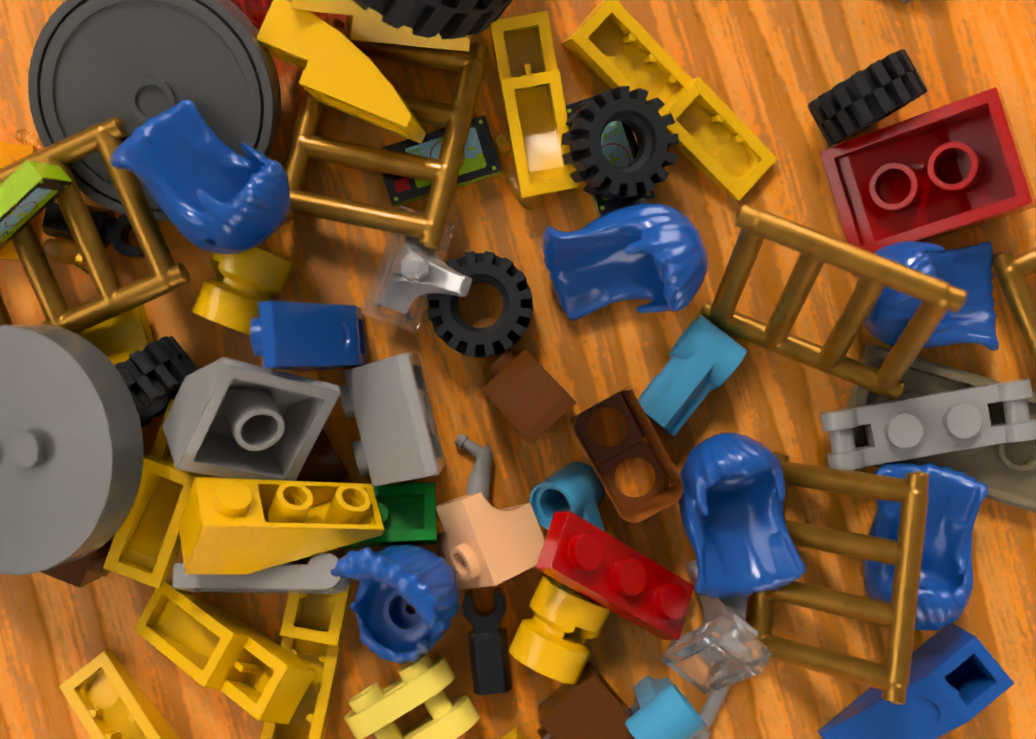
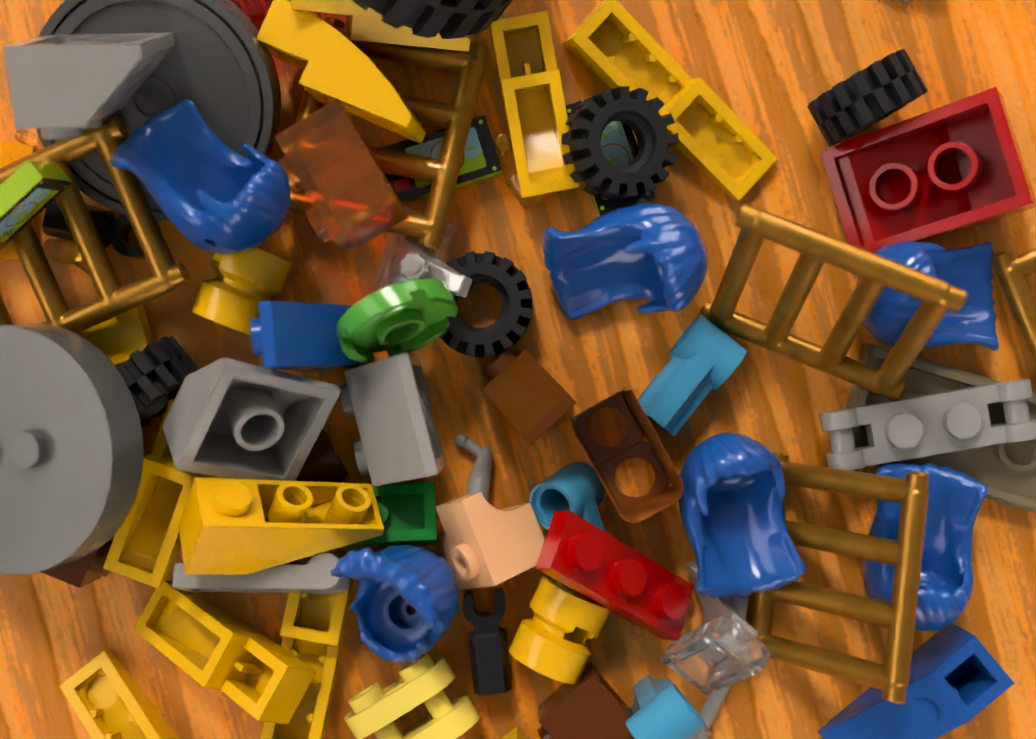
none -> light grey slope [3,32,176,140]
none -> clear orange brick [274,99,409,253]
none -> bright green tile [335,279,459,363]

